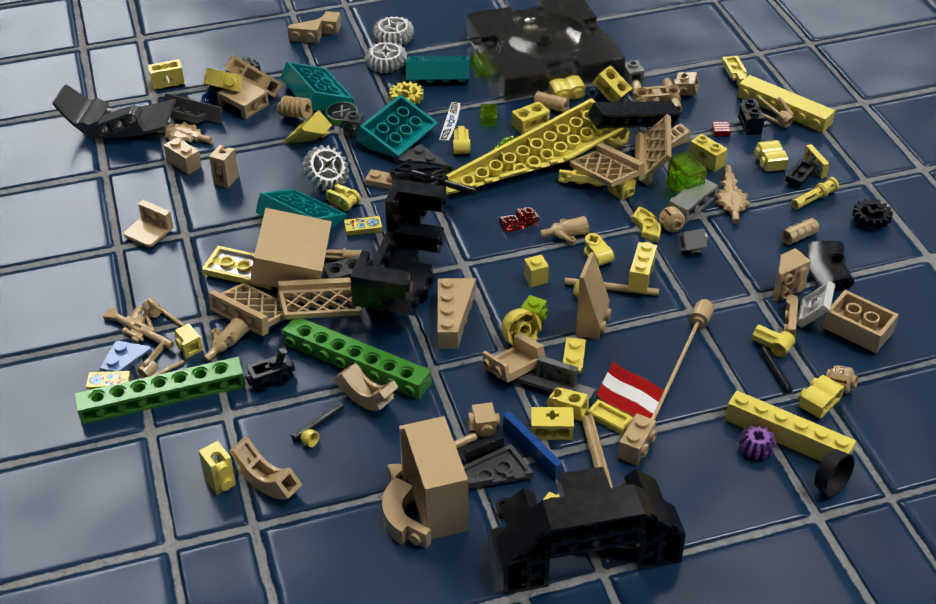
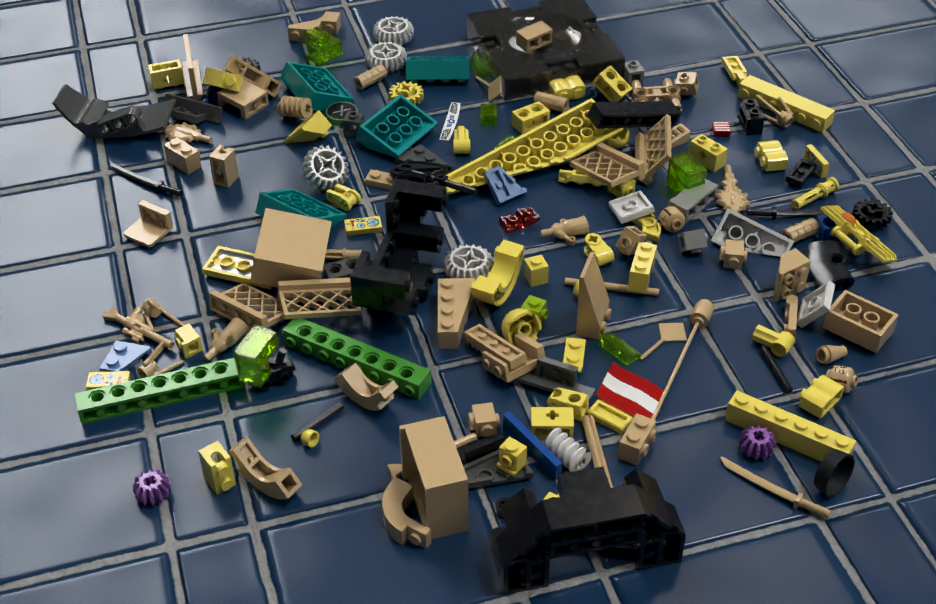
none -> black sword [111,163,183,197]
none -> medium lavender gear [132,469,171,506]
none -> tan fence [182,34,204,101]
none -> clear neon green brick [233,325,279,387]
none -> clear neon green brick [305,26,343,66]
none -> tan axle [354,64,387,90]
none -> white gear [444,244,494,280]
none -> tan gear [464,324,527,372]
none -> light yellow brick [470,240,524,306]
none -> tan piece [475,76,502,103]
none -> medium blue wing [482,166,527,205]
none -> light yellow brick [496,436,527,477]
none -> tan brick [516,21,553,53]
none -> white piece [544,428,591,472]
none -> clear neon green slope [599,333,641,365]
none -> white tile [608,191,655,224]
none -> tan brick [615,226,647,256]
none -> tan piece [639,323,687,360]
none -> white wedge [711,208,794,257]
none -> tan brick [719,239,747,270]
none -> tan sword [720,457,832,518]
none -> black sword [746,206,845,220]
none -> blue brick [816,214,839,241]
none -> tan cone [816,345,848,365]
none -> light yellow piece [820,205,898,263]

